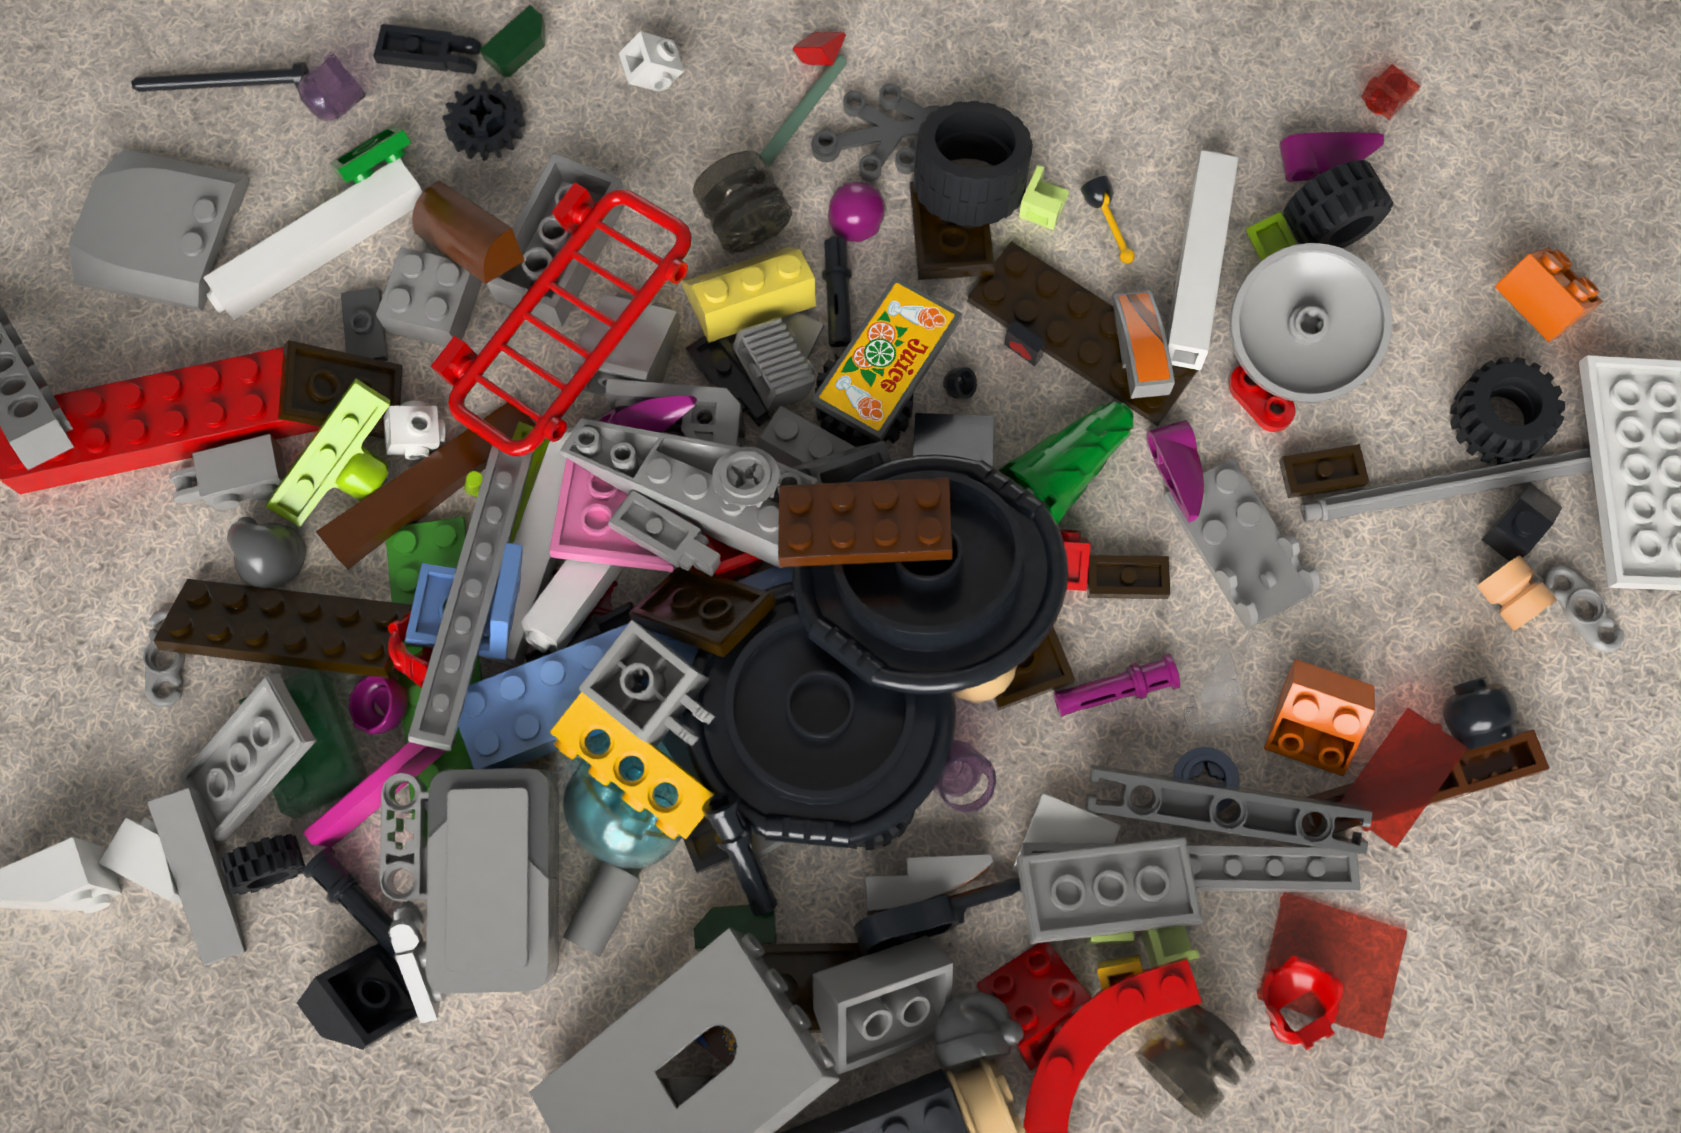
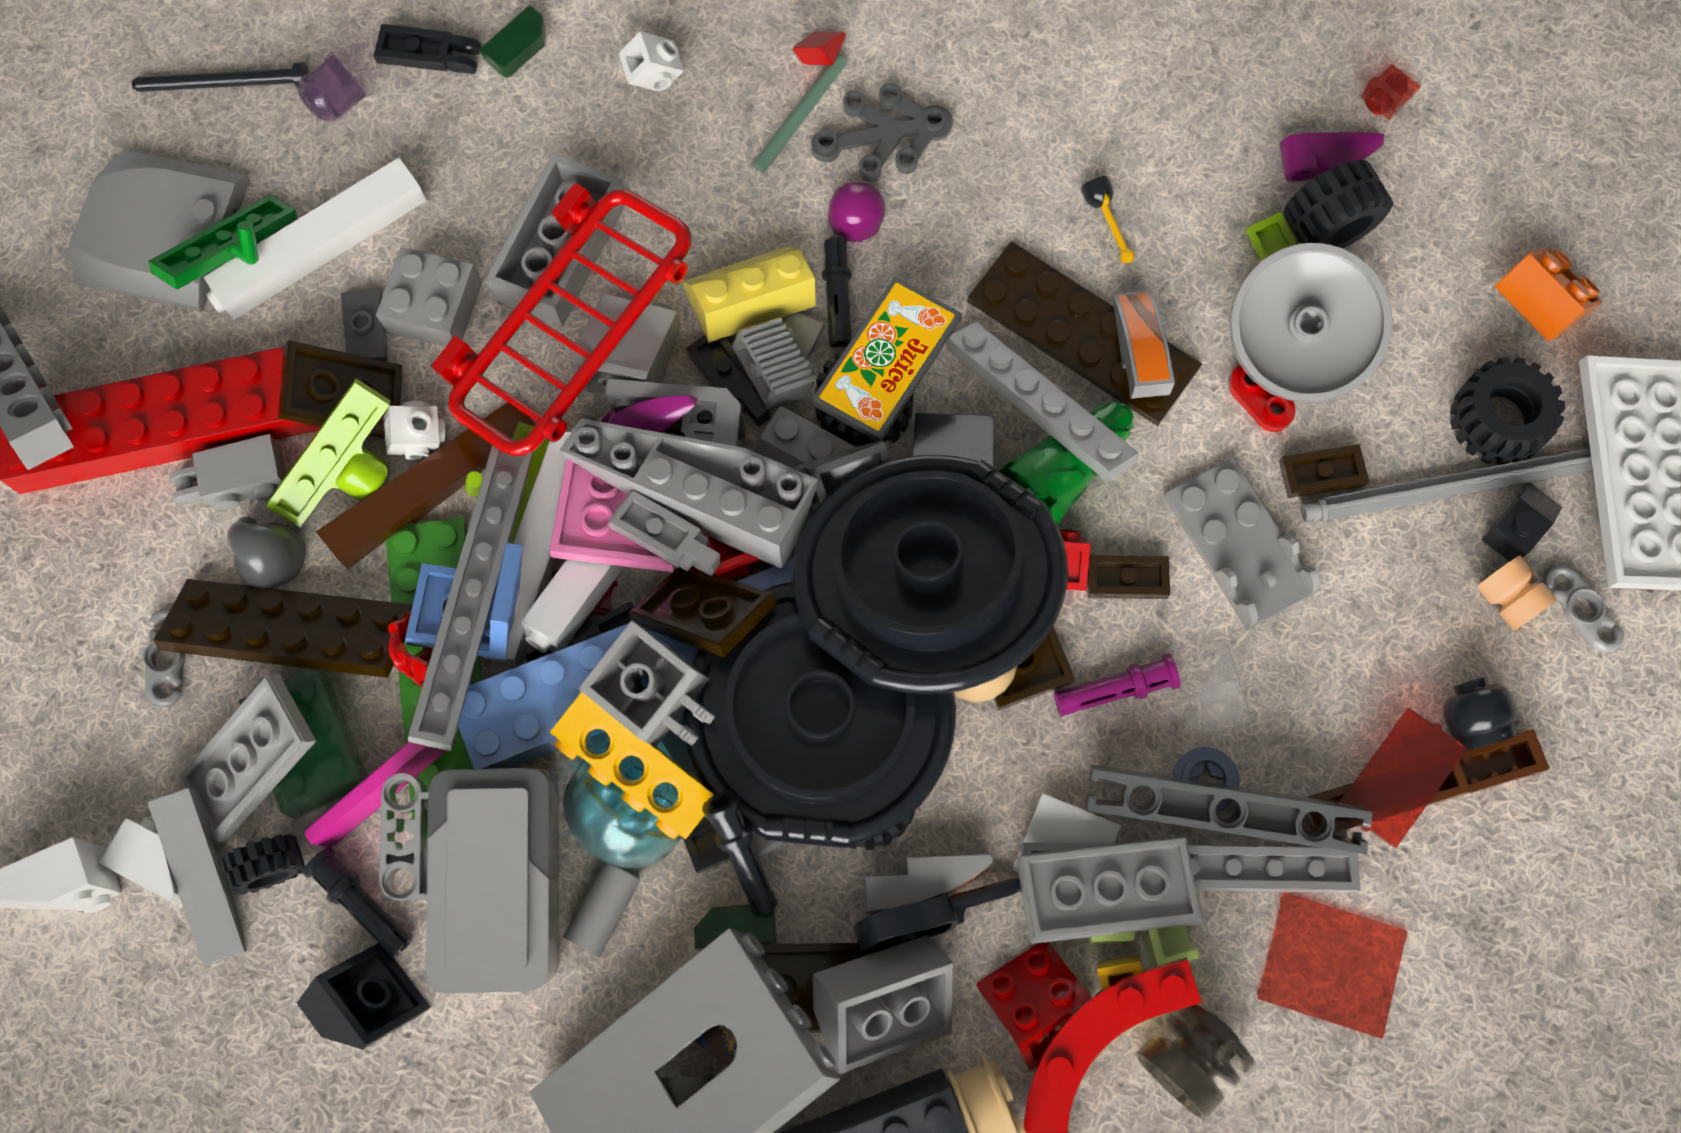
green plate [330,124,411,184] -> none
magenta hair [349,675,408,734] -> none
hinge [389,901,446,1023] -> none
reddish brown brick [412,180,525,284] -> none
black gear [443,81,526,161] -> none
clear smoke wheel [692,151,792,253] -> none
light grey gear [712,447,780,510] -> none
reddish brown plate [778,478,953,567] -> none
dark brown tile [910,182,995,280] -> none
black tyre [913,101,1033,226] -> none
clear purple helmet [933,740,996,813] -> none
dark grey piece [934,992,1024,1067] -> none
black hinge [943,367,977,399] -> none
black tile [1004,321,1046,366] -> none
yellowish green panel [1019,165,1069,230] -> none
magenta piece [1146,420,1204,523] -> none
white brick [1166,150,1239,370] -> none
red helmet [1262,955,1344,1050] -> none
orange slope [1264,659,1375,777] -> none
none -> green plate [148,194,297,290]
none -> light grey plate [946,321,1139,482]

